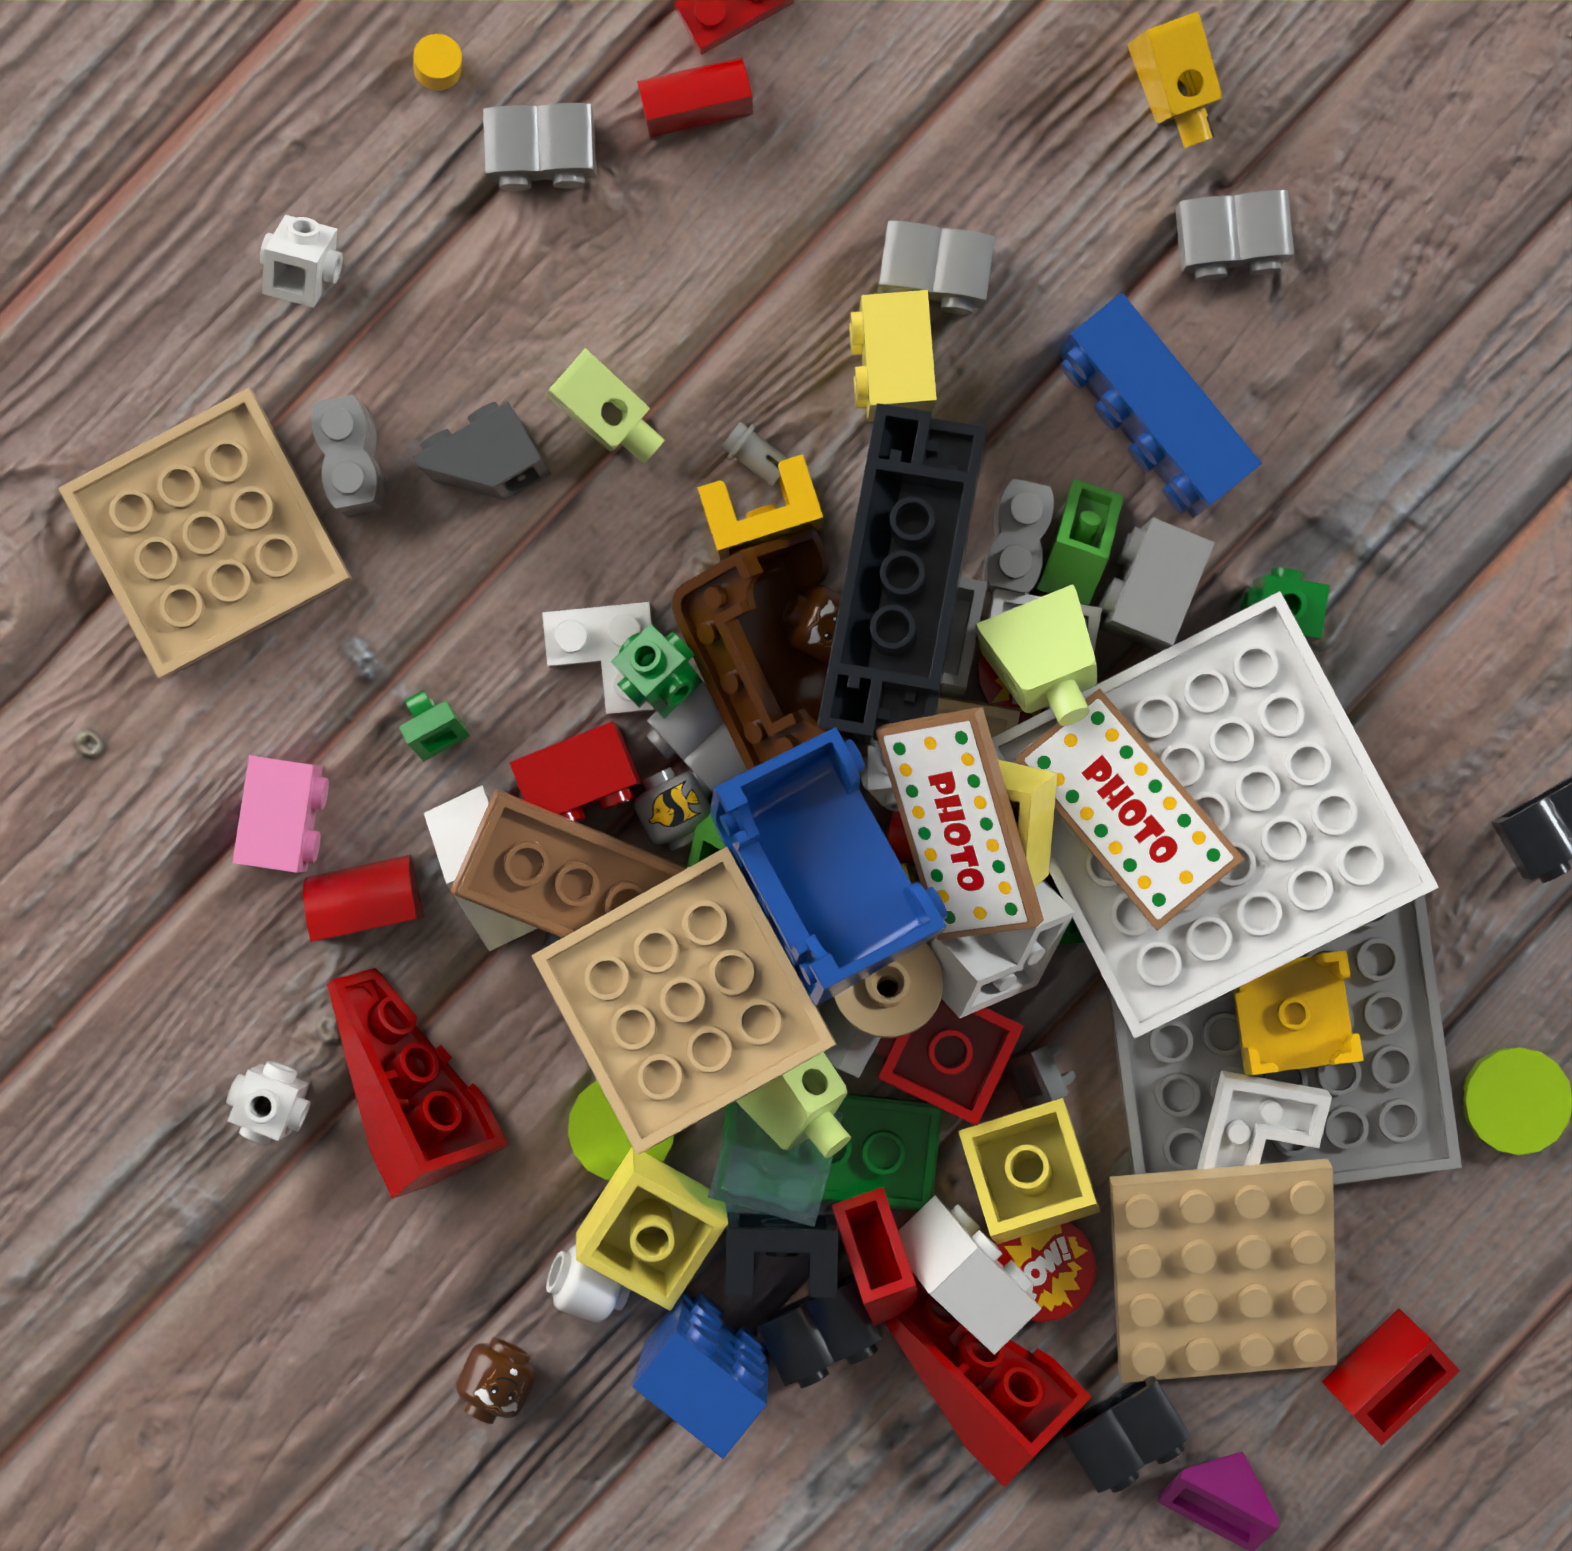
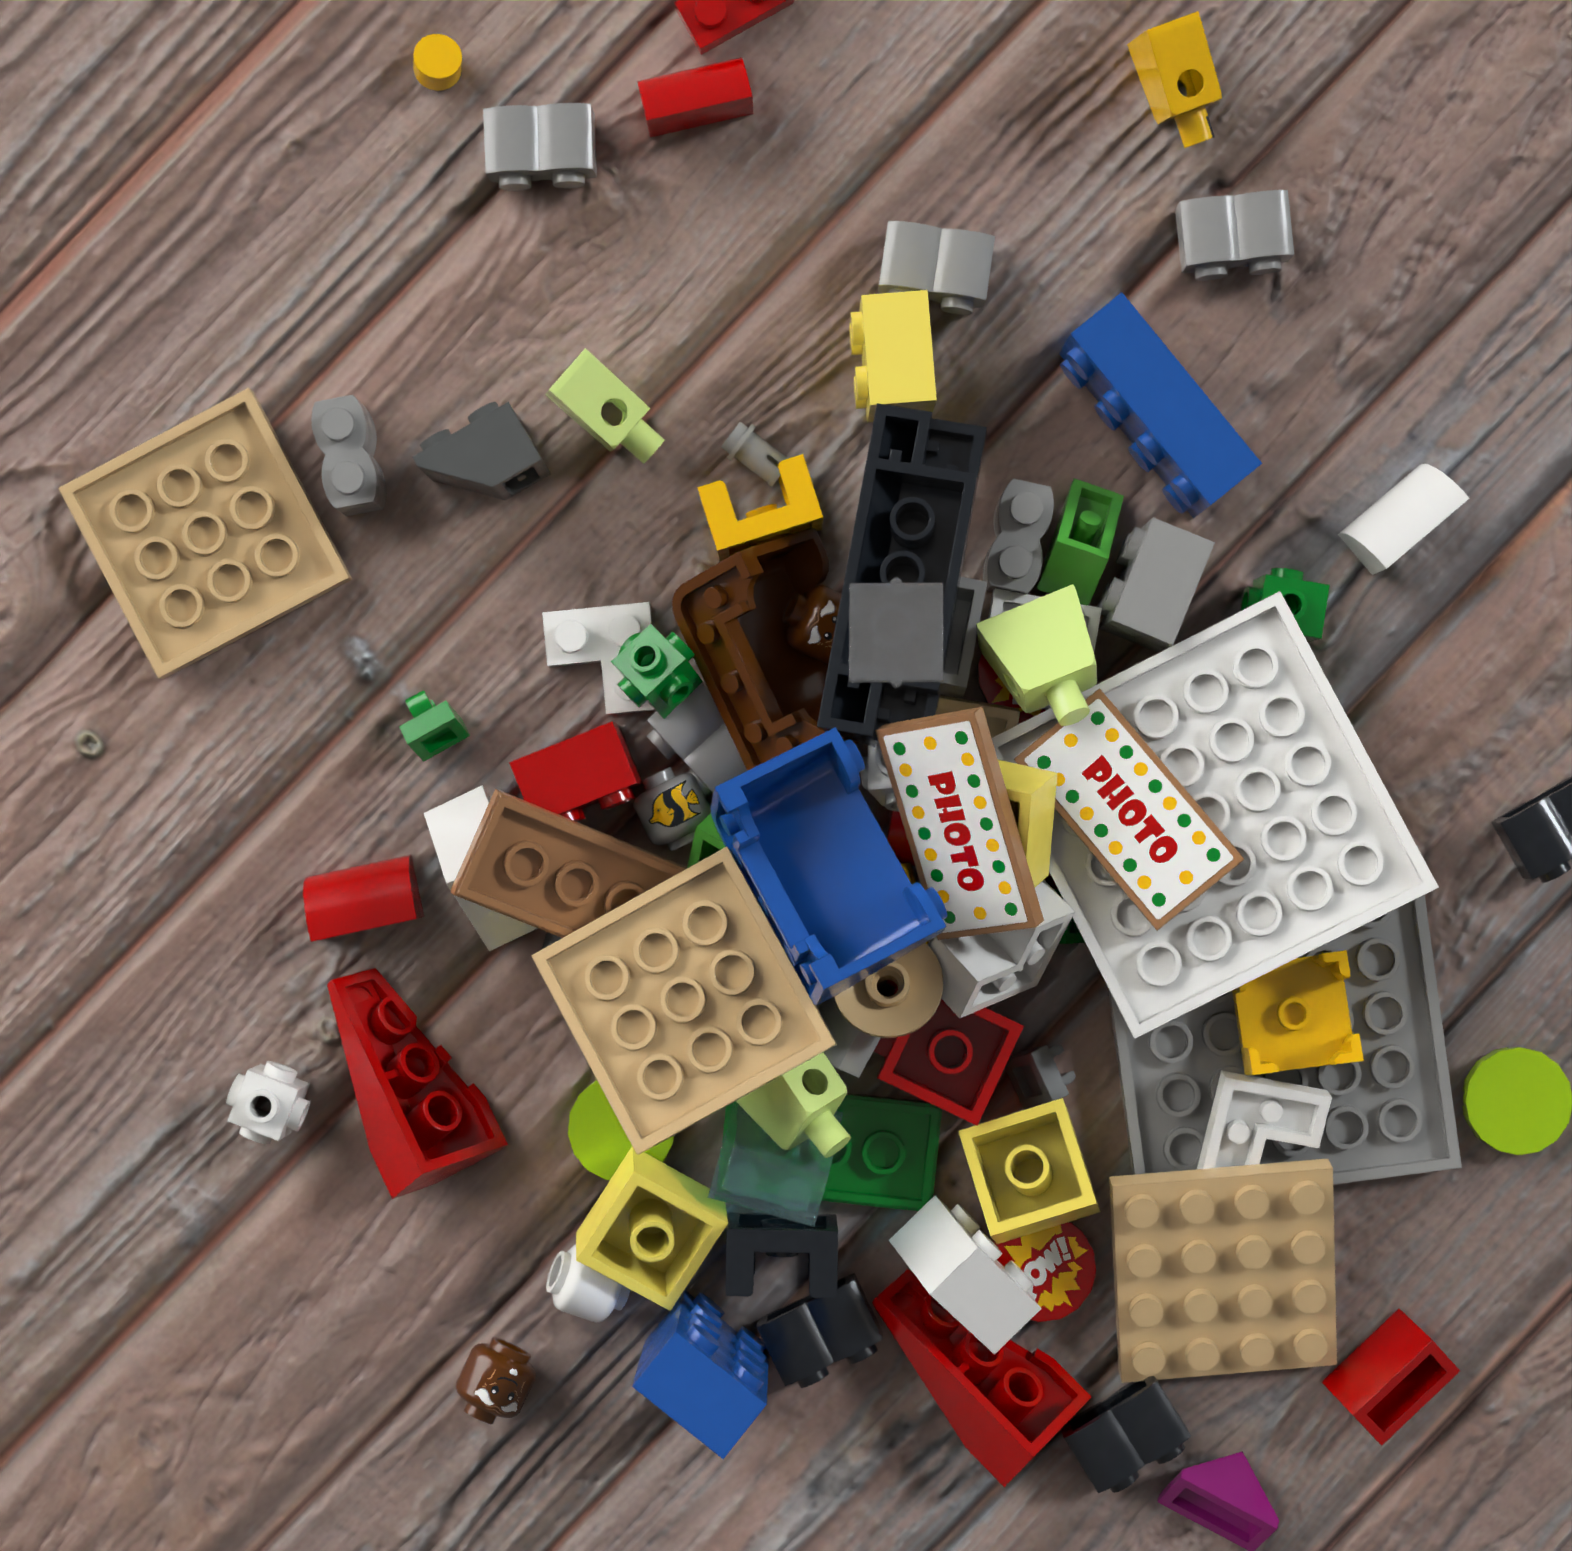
bright pink brick [232,755,329,873] -> none
white brick [260,215,343,308] -> none
red brick [832,1187,918,1326] -> none
none -> clear piece [849,578,943,688]
none -> white brick [1338,464,1470,575]

